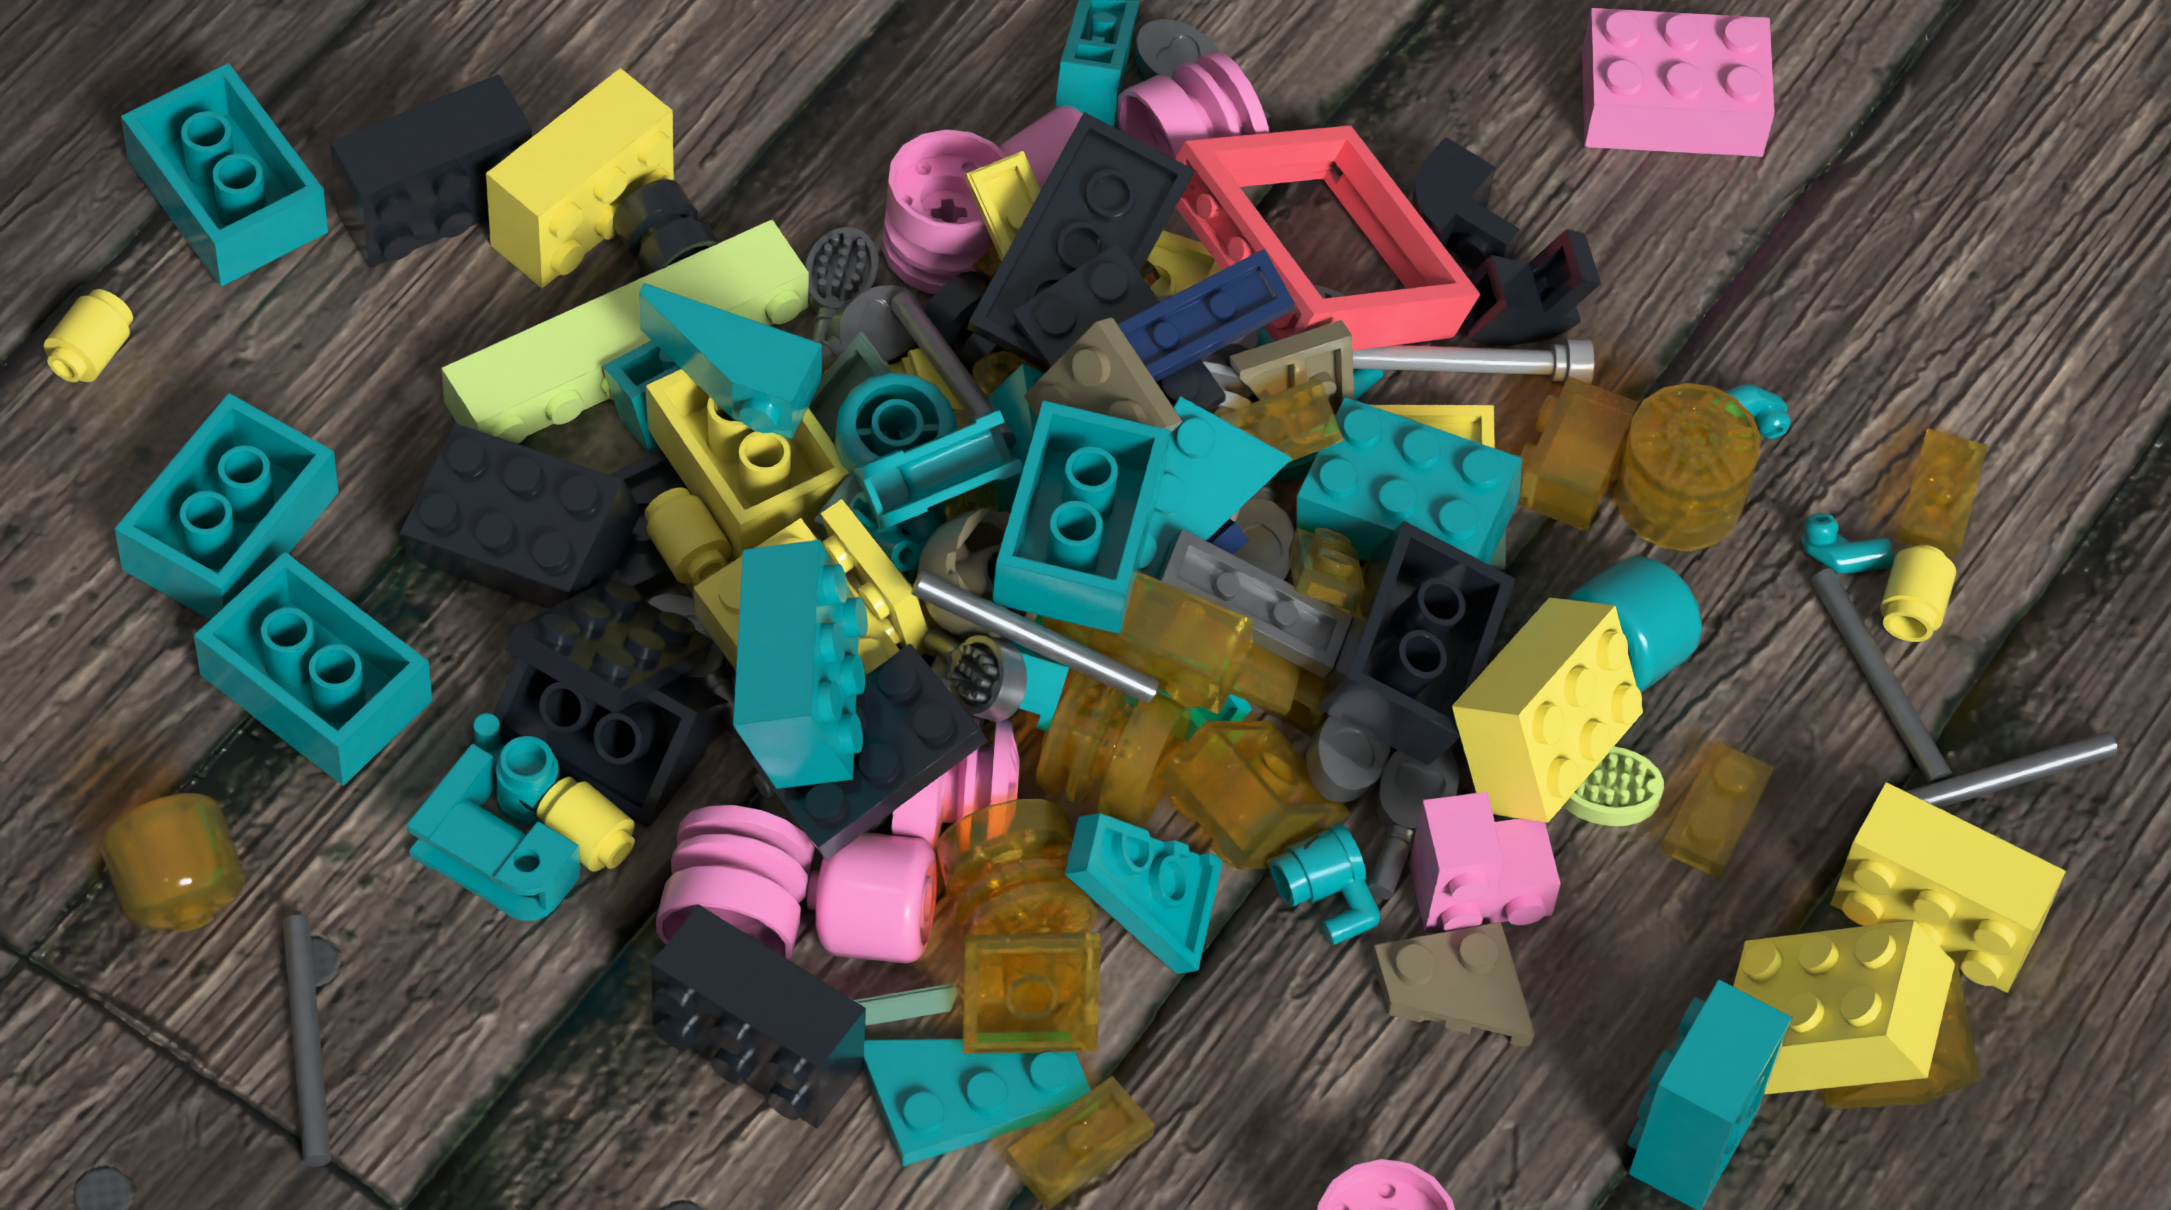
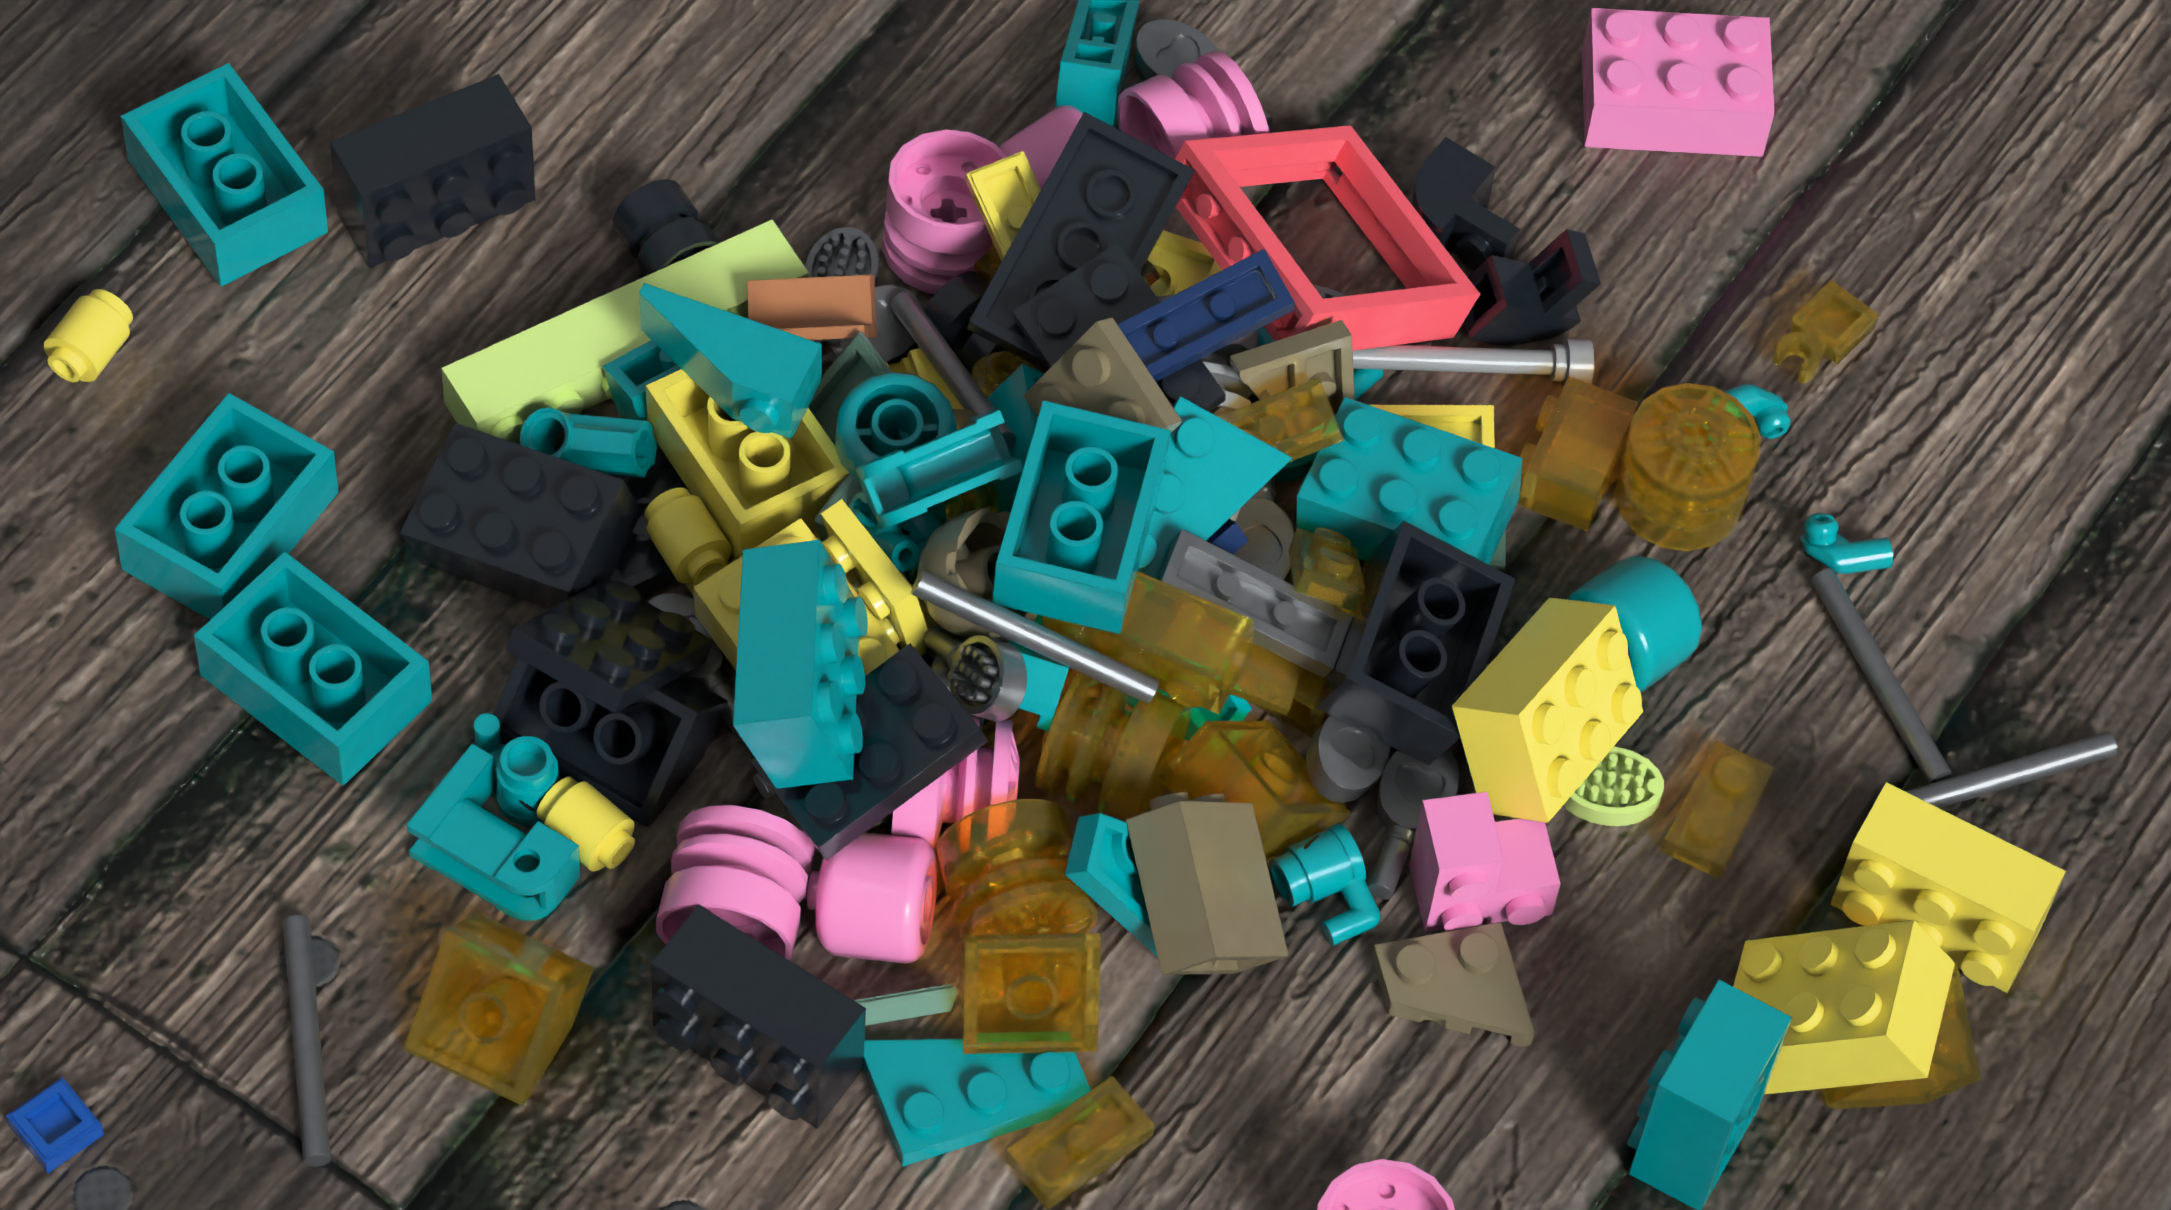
clear yellow head [100,793,245,932] -> none
light yellow brick [486,68,674,288] -> none
light yellow brick [1880,545,1956,642] -> none
clear yellow plate [1896,428,1988,558] -> none
none -> blue tile [6,1077,104,1174]
none -> clear yellow slope [403,912,594,1105]
none -> teal piece [520,407,658,477]
none -> nougat panel [747,275,877,341]
none -> dark tan brick [1126,792,1289,975]
none -> clear yellow plate [1772,280,1879,384]

